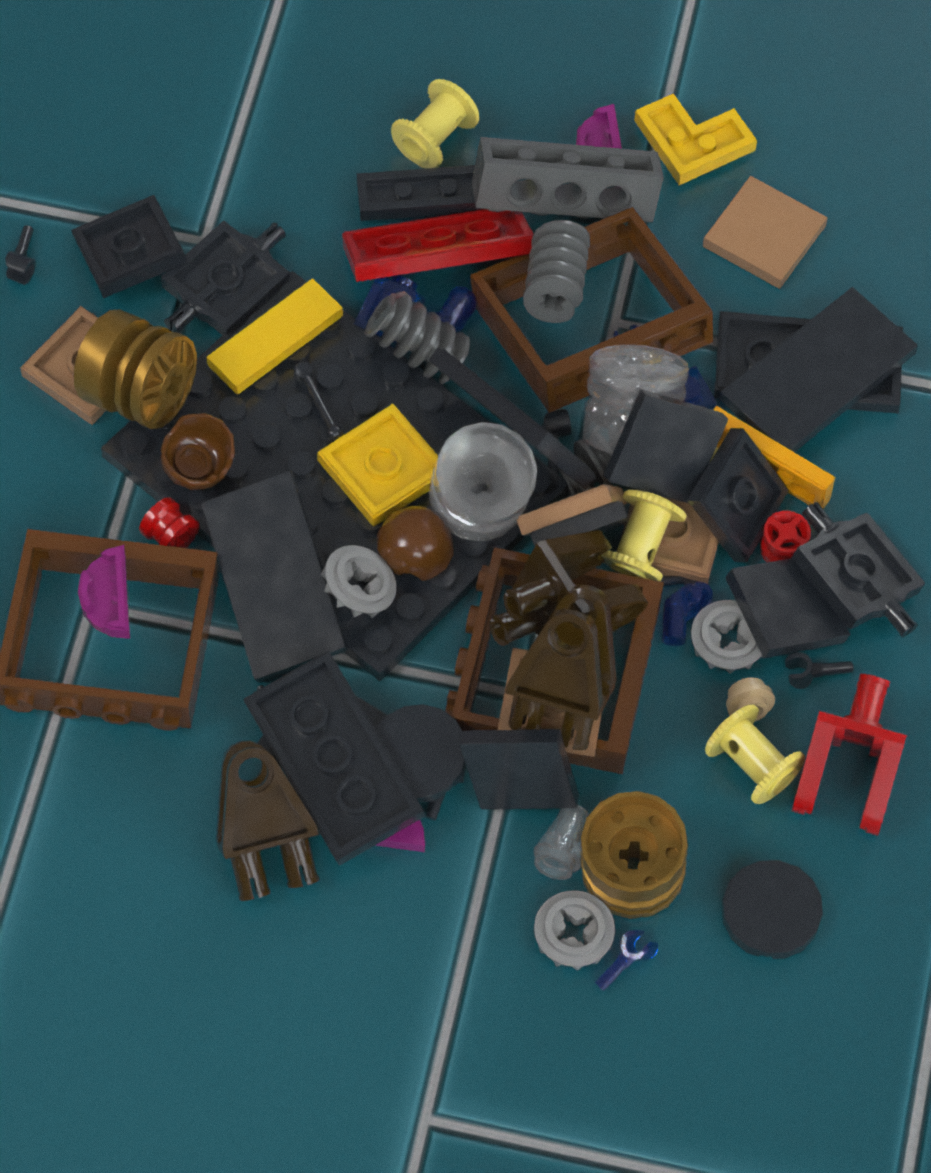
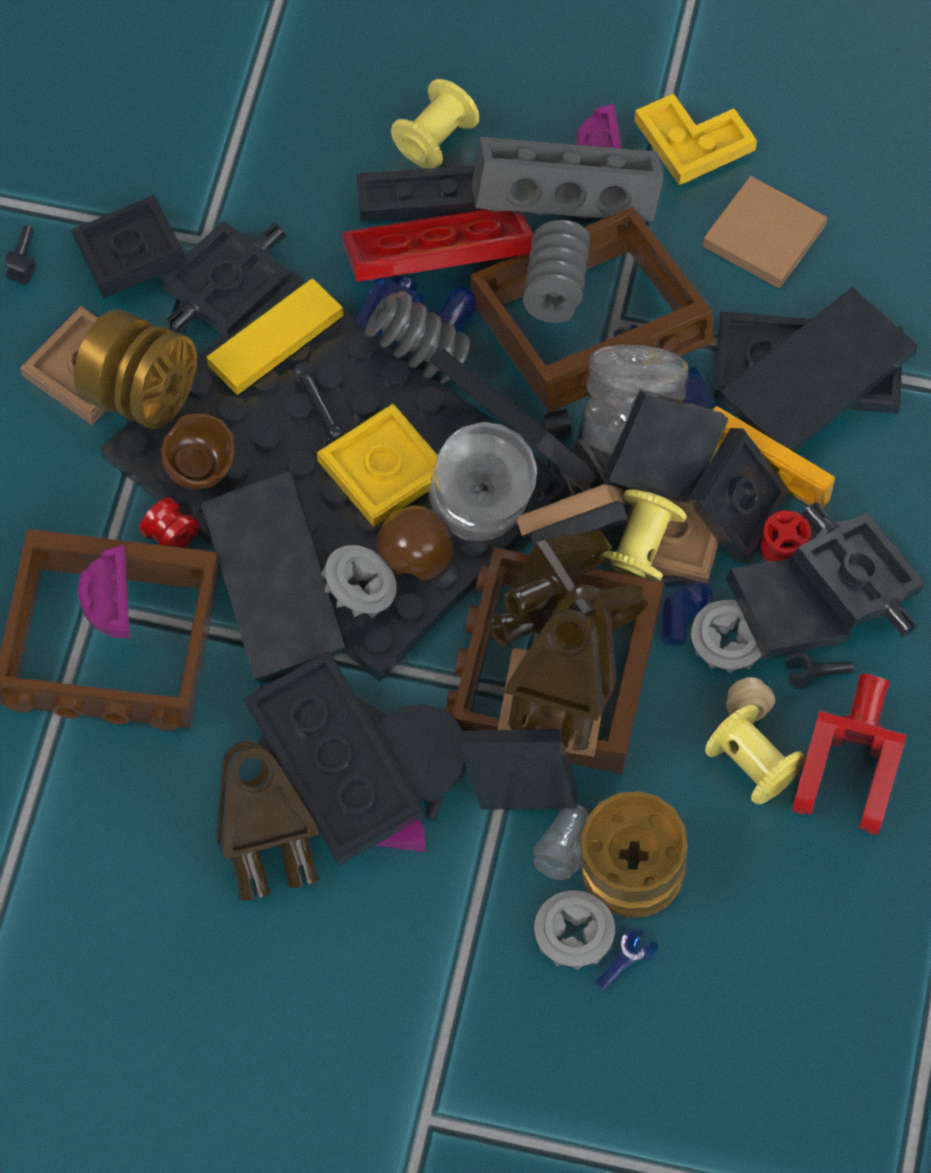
black tile [722,860,823,959] -> none

